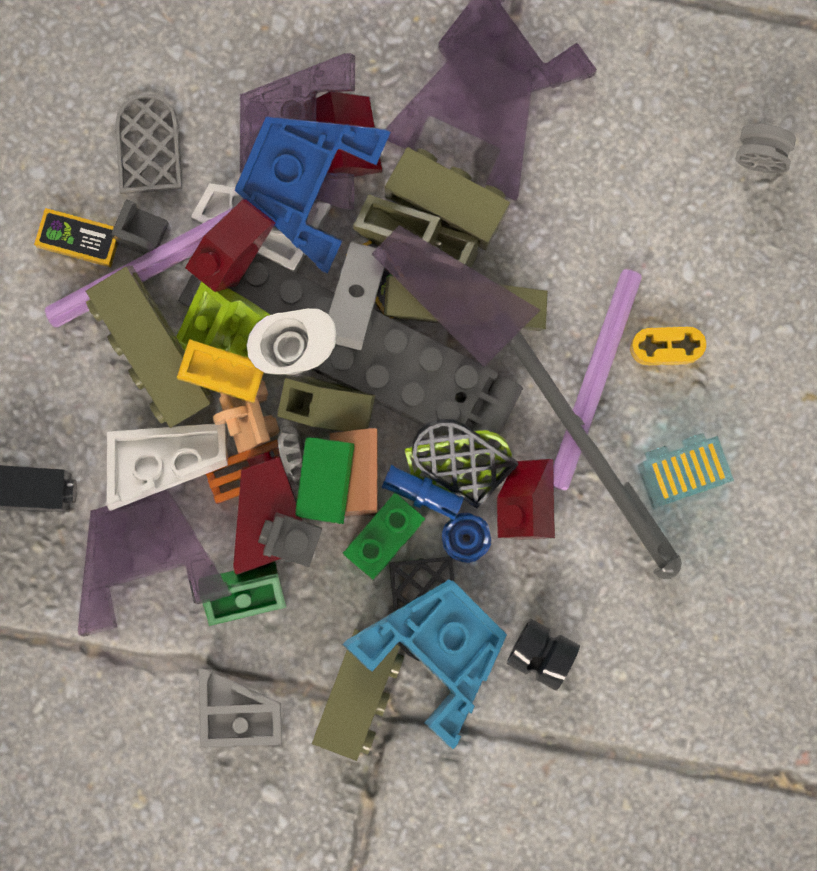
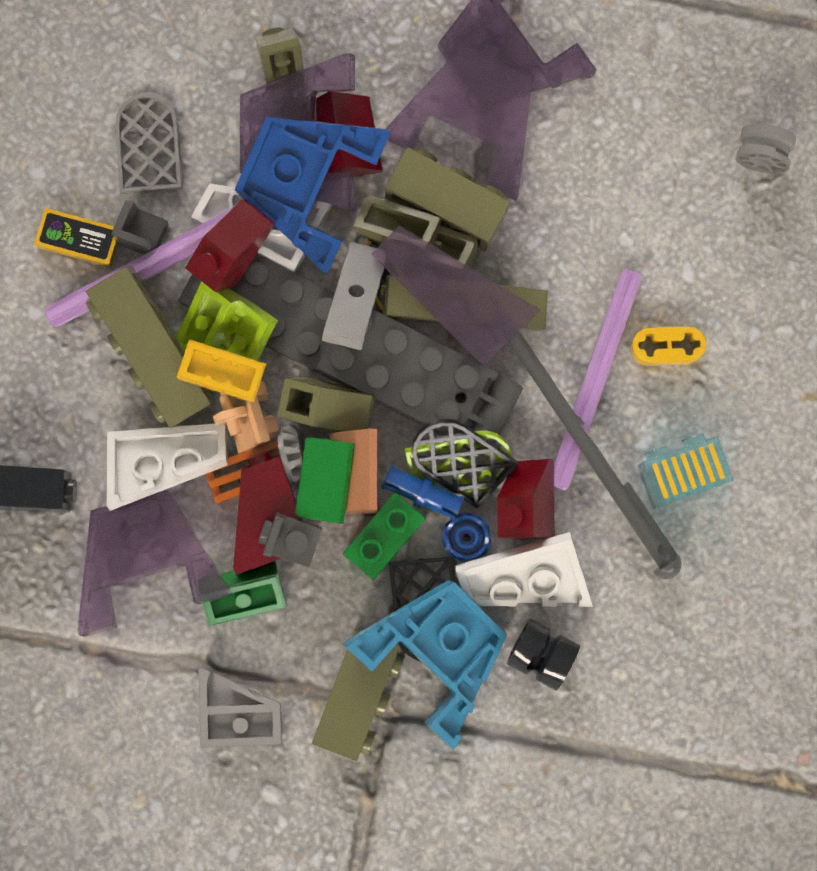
white piece [247,308,337,375] -> none
none -> olive slope [255,27,306,93]
none -> white wing [455,532,593,607]

